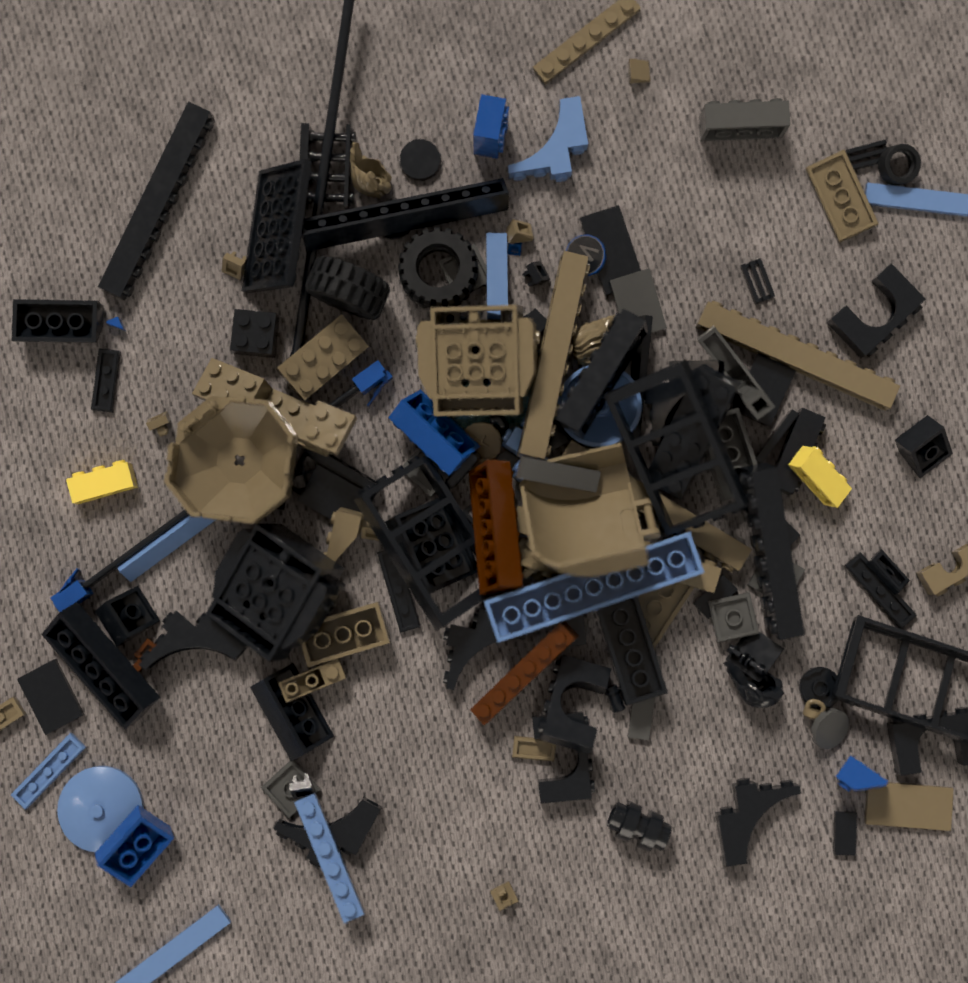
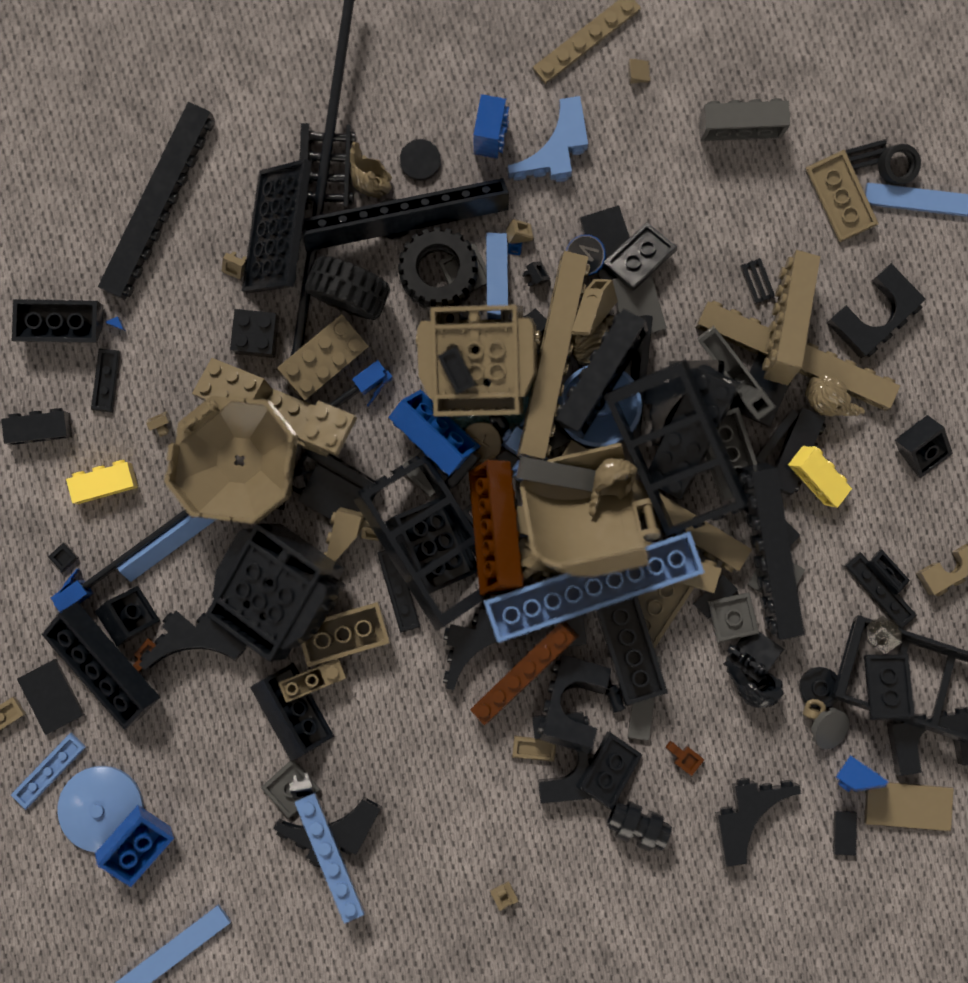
none -> black brick [1,408,72,446]
none -> black tile [48,542,79,572]
none -> black tile [437,346,477,395]
none -> dark tan slope [571,279,618,336]
none -> black tile [577,732,642,810]
none -> dark tan hair [589,458,638,516]
none -> black tile [604,222,677,291]
none -> reddish brown plate [666,741,704,776]
none -> dark tan brick [762,250,821,385]
none -> dark tan hair [805,374,865,417]
none -> black tile [864,654,915,720]
none -> clear smoke brick [867,615,902,655]

